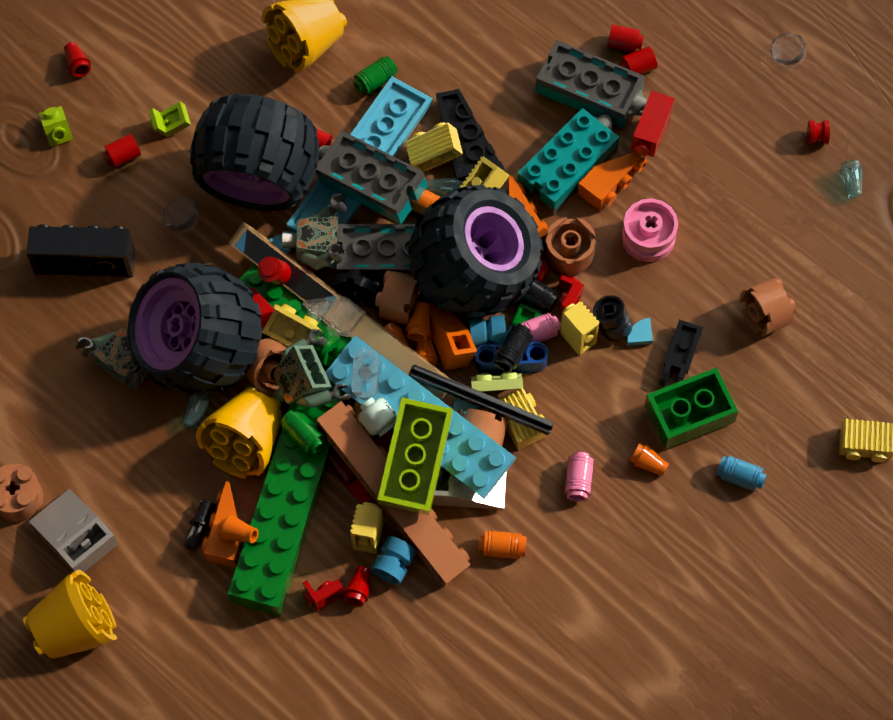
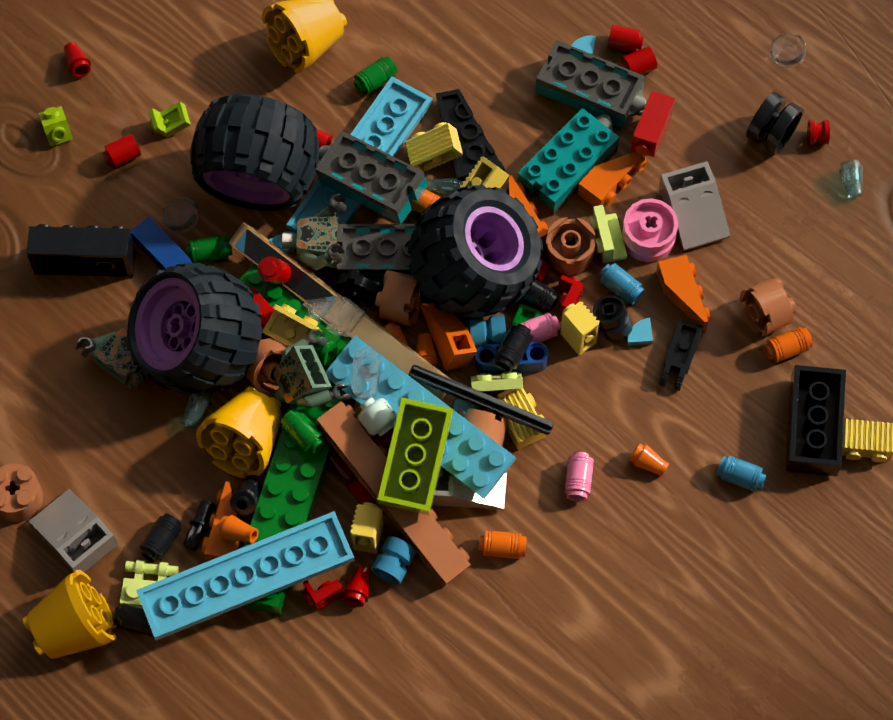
orange cone [406,302,431,342] -> none
green brick [645,367,738,450] -> none
none -> black head [113,603,154,637]
none -> yellowish green plate [120,559,179,607]
none -> blue beam [130,217,192,270]
none -> medium azure plate [136,511,355,640]
none -> black head [139,513,182,562]
none -> green head [186,234,233,263]
none -> black head [230,479,263,516]
none -> medium azure tile [571,35,596,55]
none -> yellowish green bracket [589,205,627,263]
none -> dark azure head [599,263,645,305]
none -> orange slope [656,255,711,332]
none -> light grey slope [659,161,730,251]
none -> black wheel [746,91,804,154]
none -> orange head [764,327,813,363]
none -> black brick [786,365,846,476]

